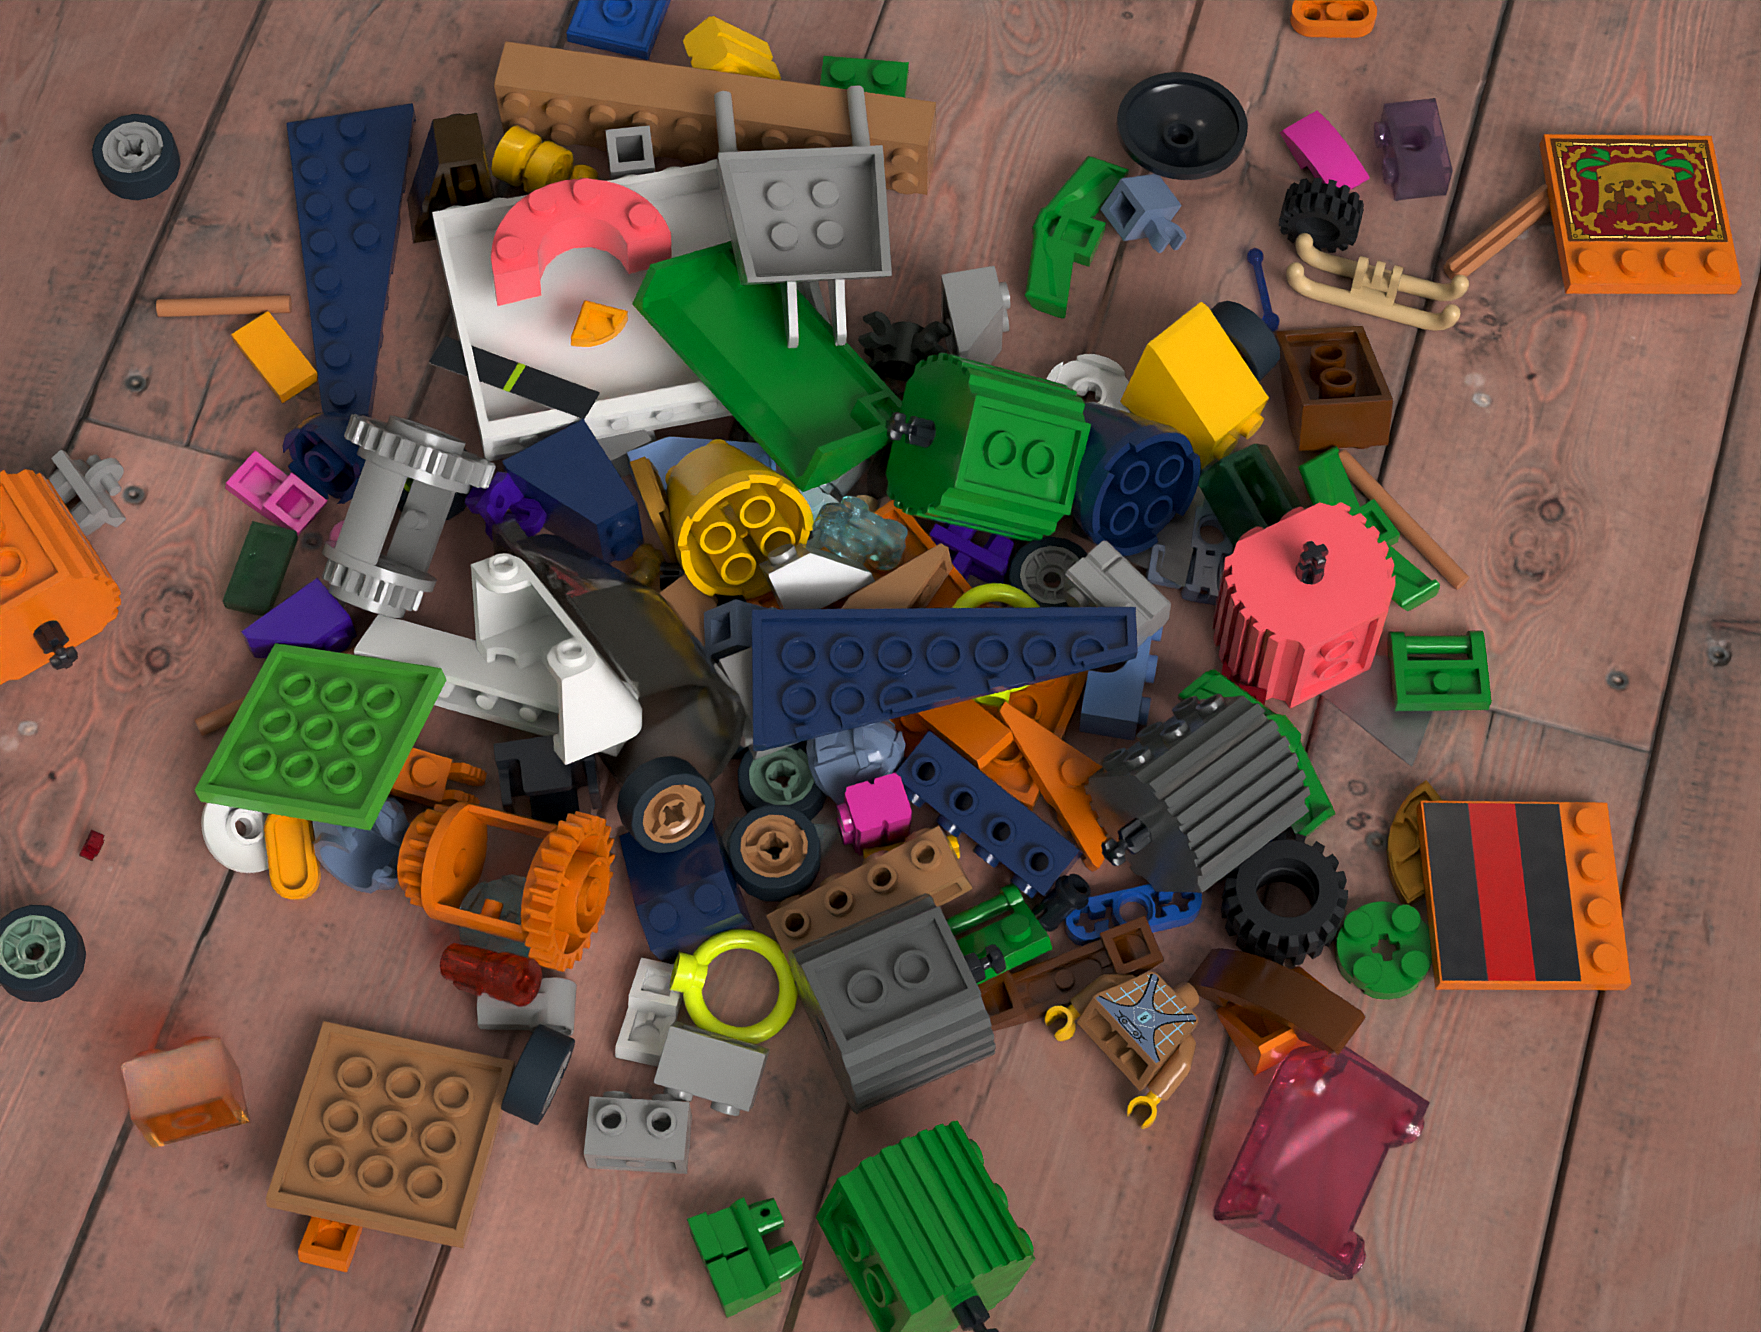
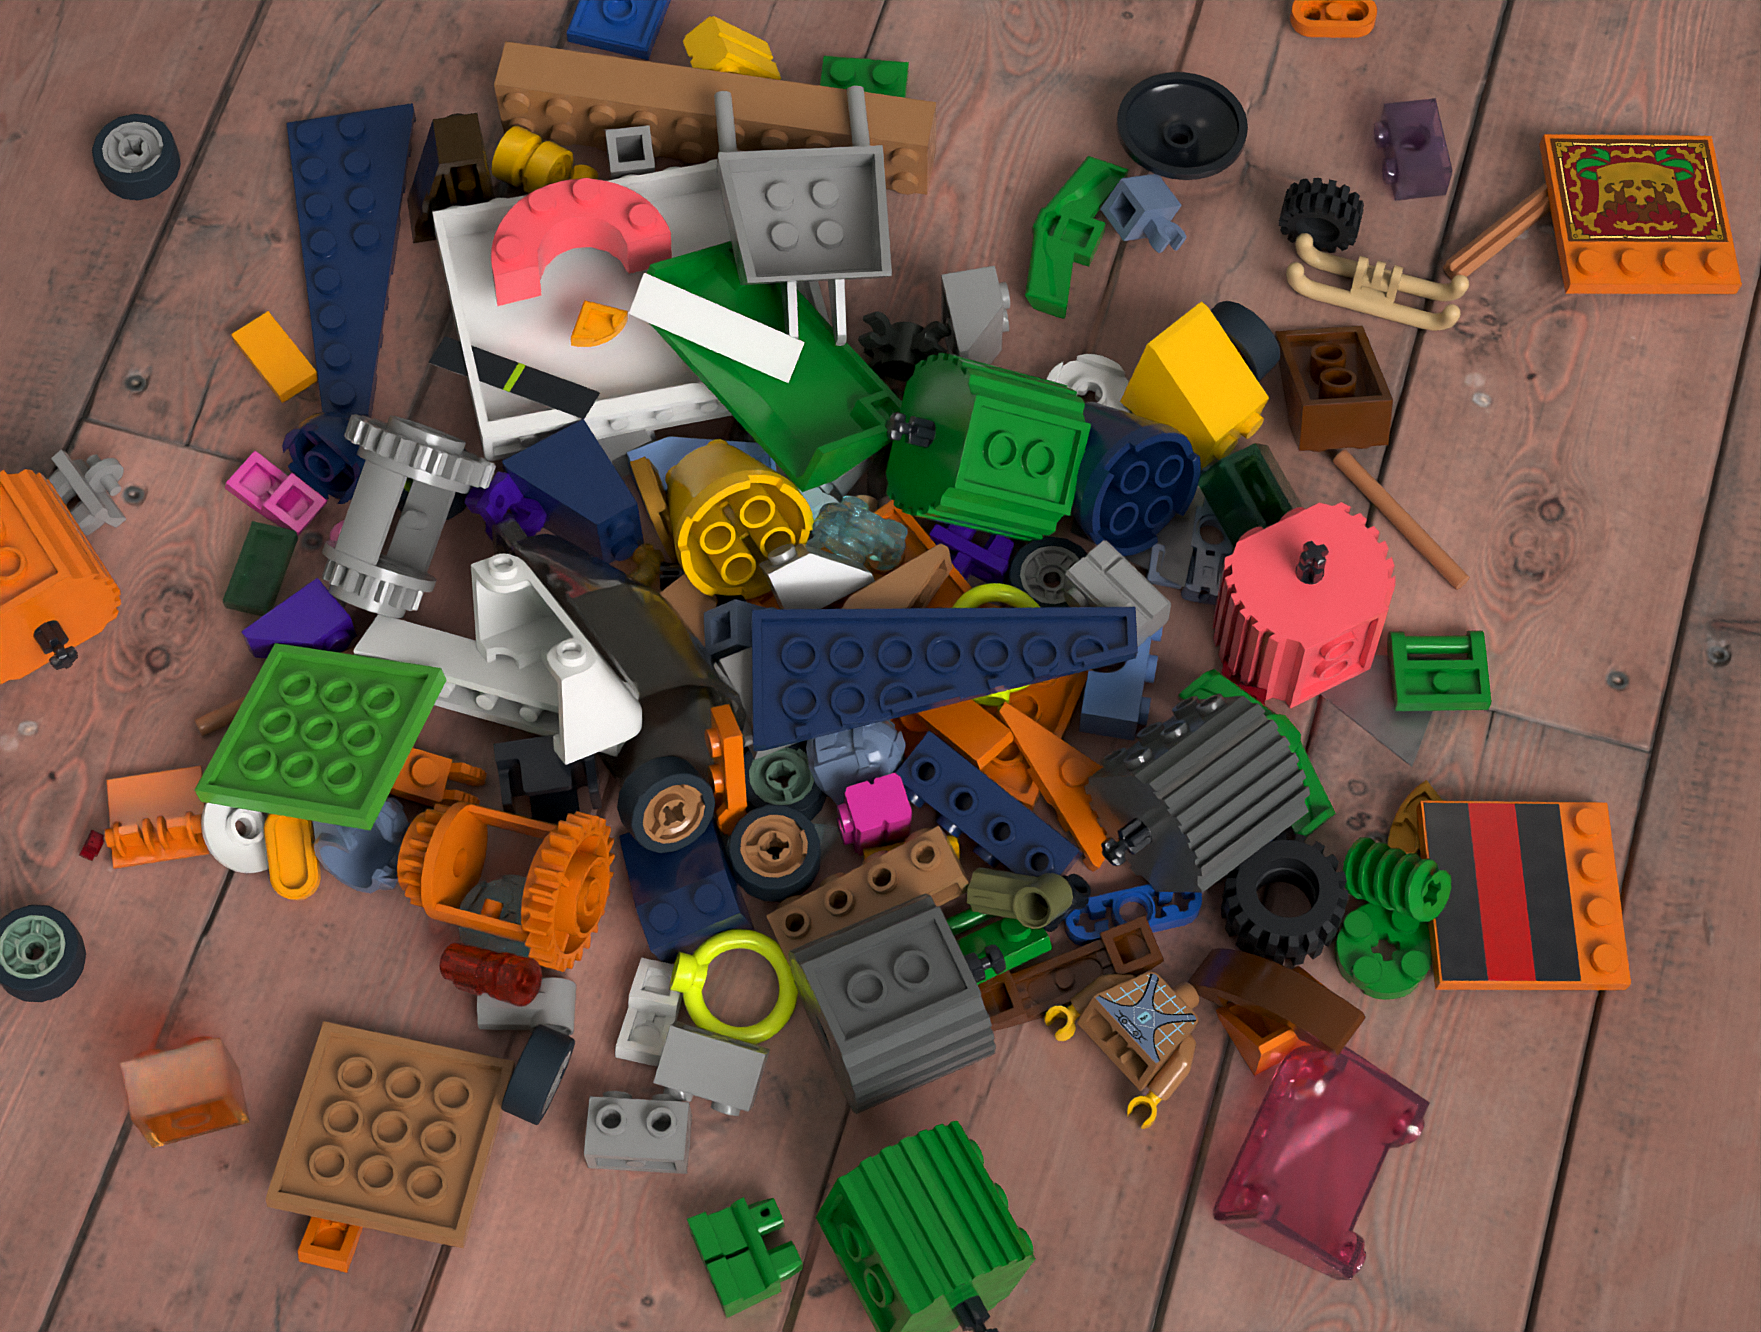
nougat bar [156,295,292,317] -> none
clear blue hinge [1247,248,1280,332] -> none
dark pink slope [1279,110,1370,190] -> none
green plate [1298,446,1440,611] -> none
none -> orange hinge [105,765,209,869]
none -> white sticker [629,273,805,383]
none -> orange hinge [705,704,747,836]
none -> olive piece [967,867,1073,929]
none -> green piece [1343,837,1451,922]

